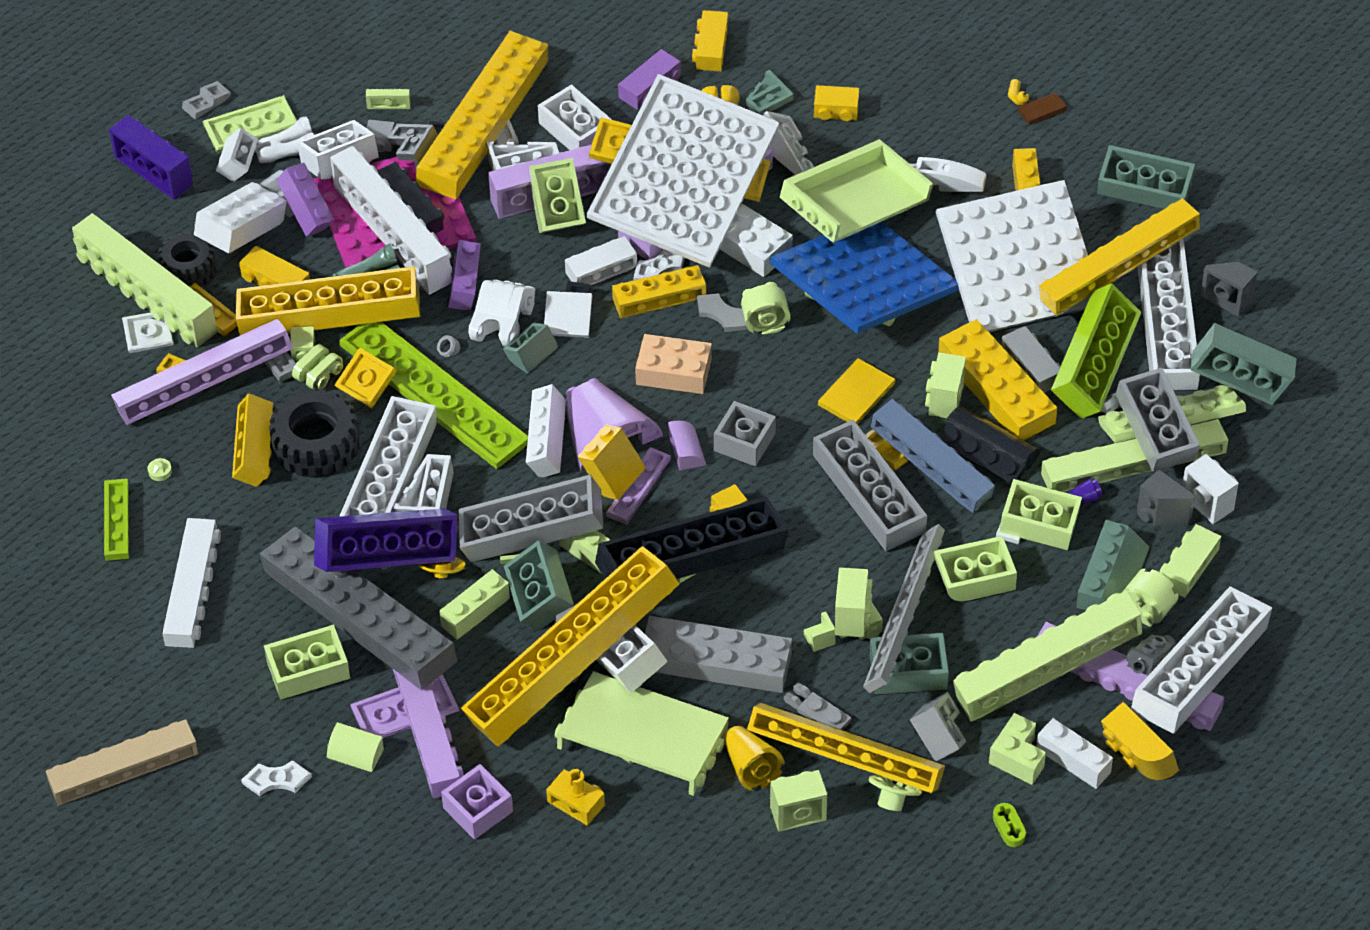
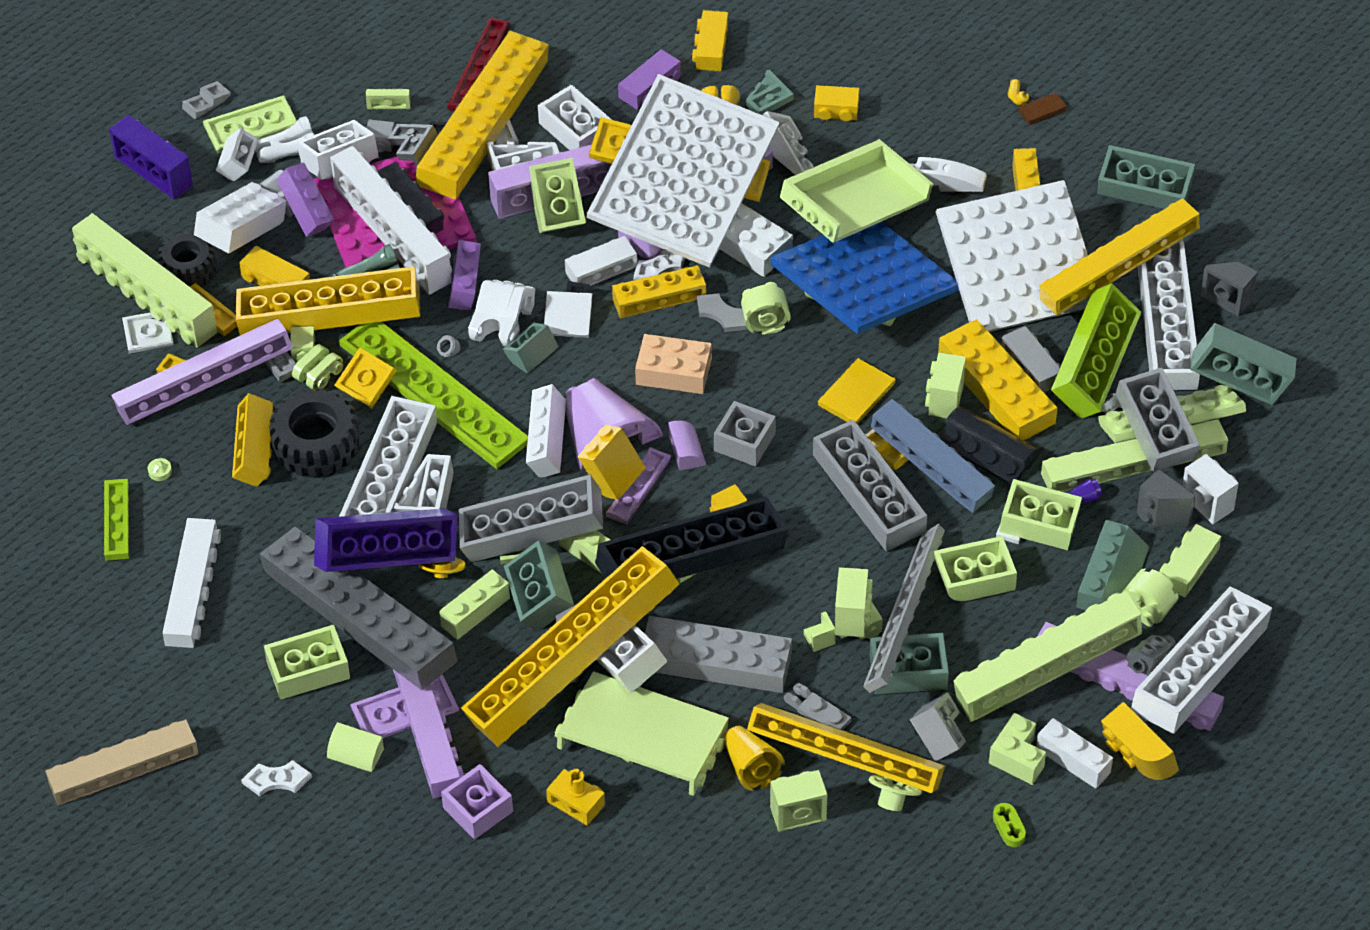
none -> dark red tile [447,18,510,111]

